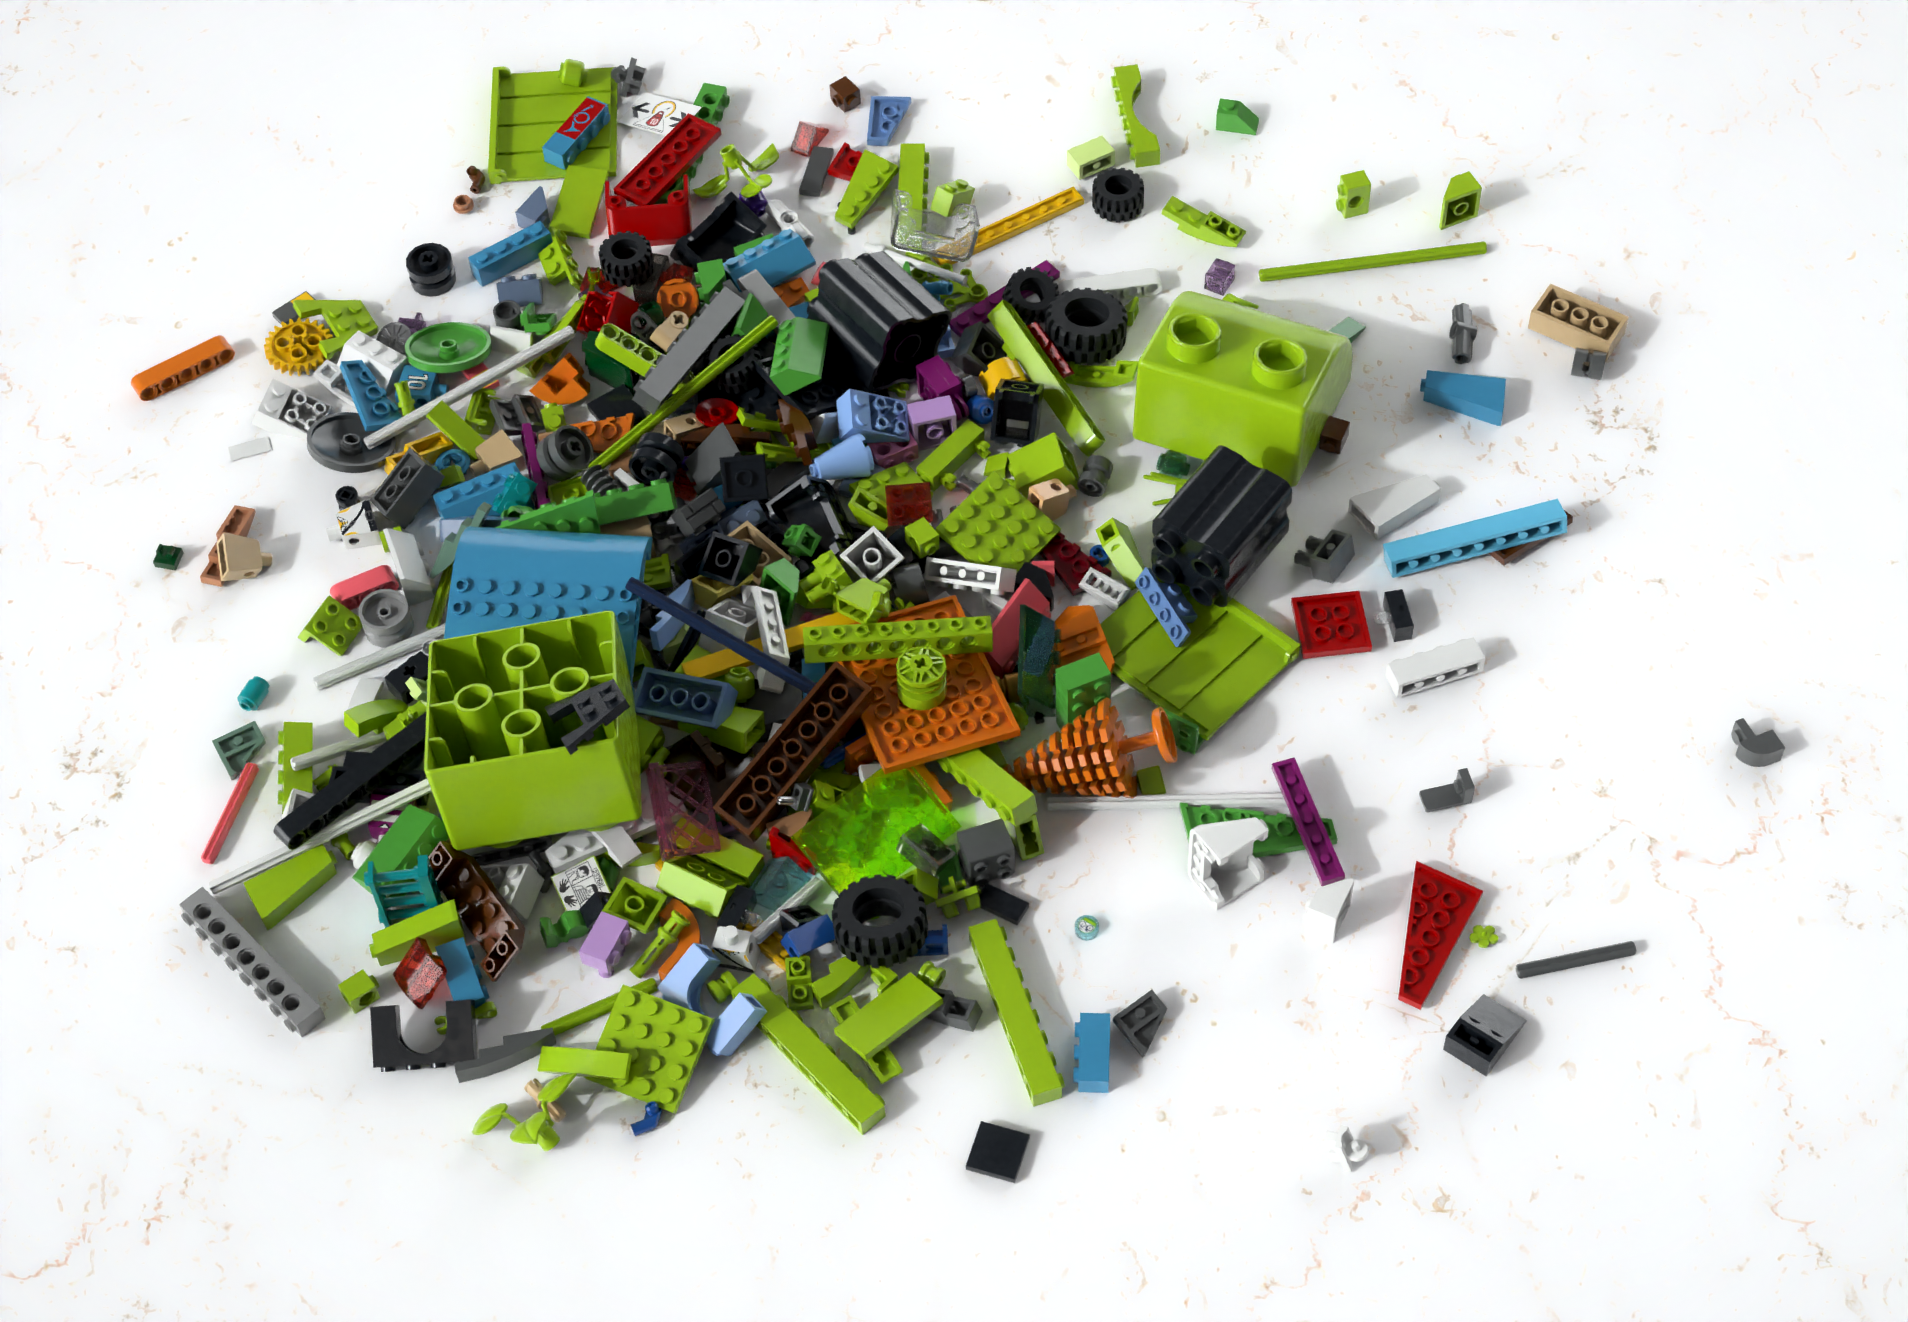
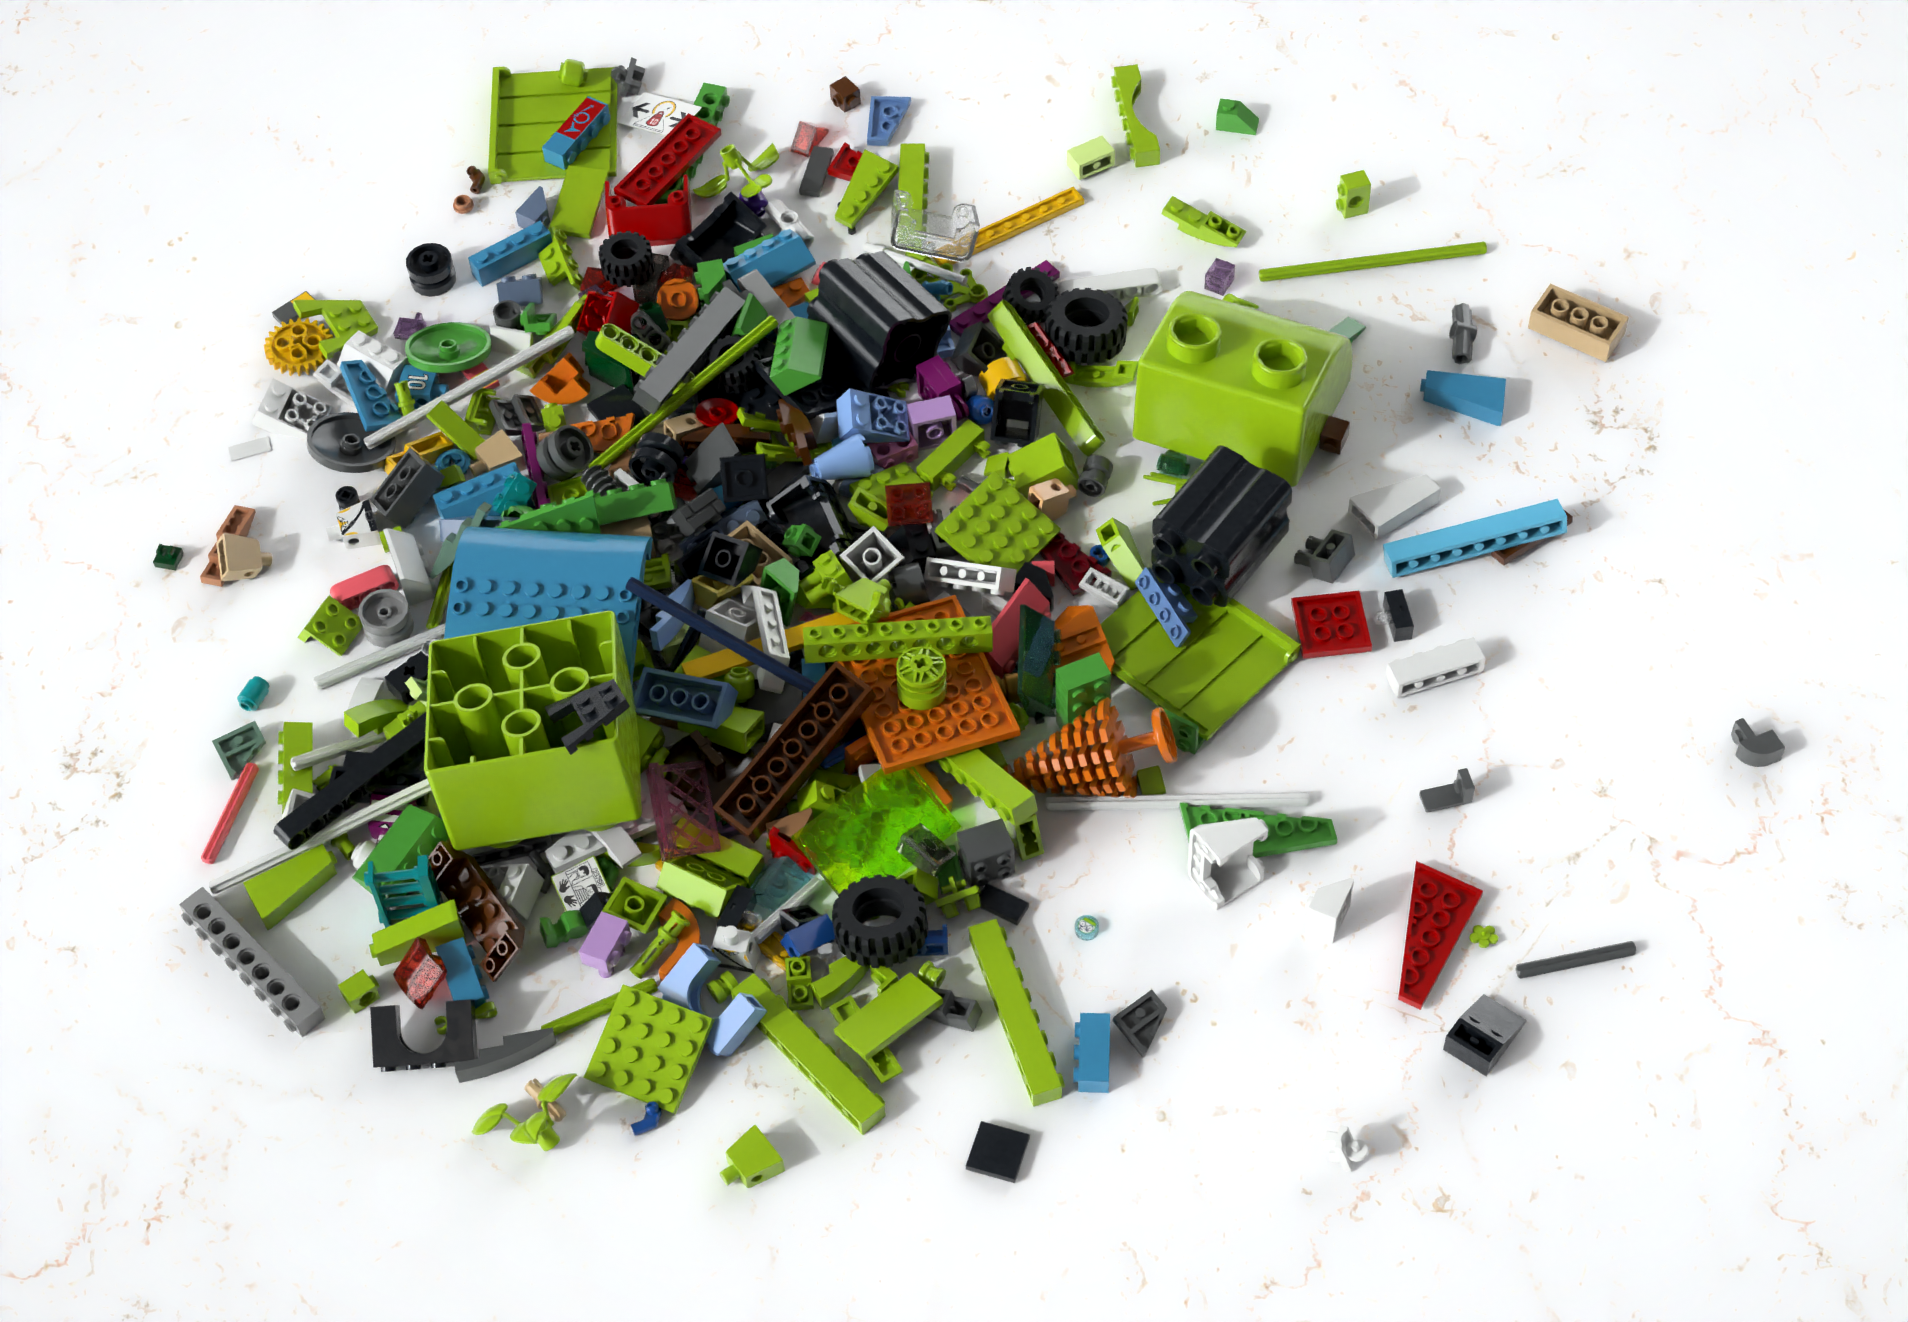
orange beam [131,335,235,401] -> none
flat silver wheel [376,322,412,355] -> none
lime slope [537,1046,632,1080] -> none
clear neon green hand [587,267,601,291] -> none
tan piece [650,311,688,353] -> none
dark grey piece [777,782,814,812] -> none
lime brick [905,517,939,559] -> none
lime brick [930,179,975,217] -> none
black tyre [1092,168,1144,223] -> none
magenta plate [1271,757,1345,886] -> none
lime slope [1439,171,1482,230] -> none
dark grey wheel [1571,347,1607,380] -> none
none -> lime torso [719,1124,785,1188]

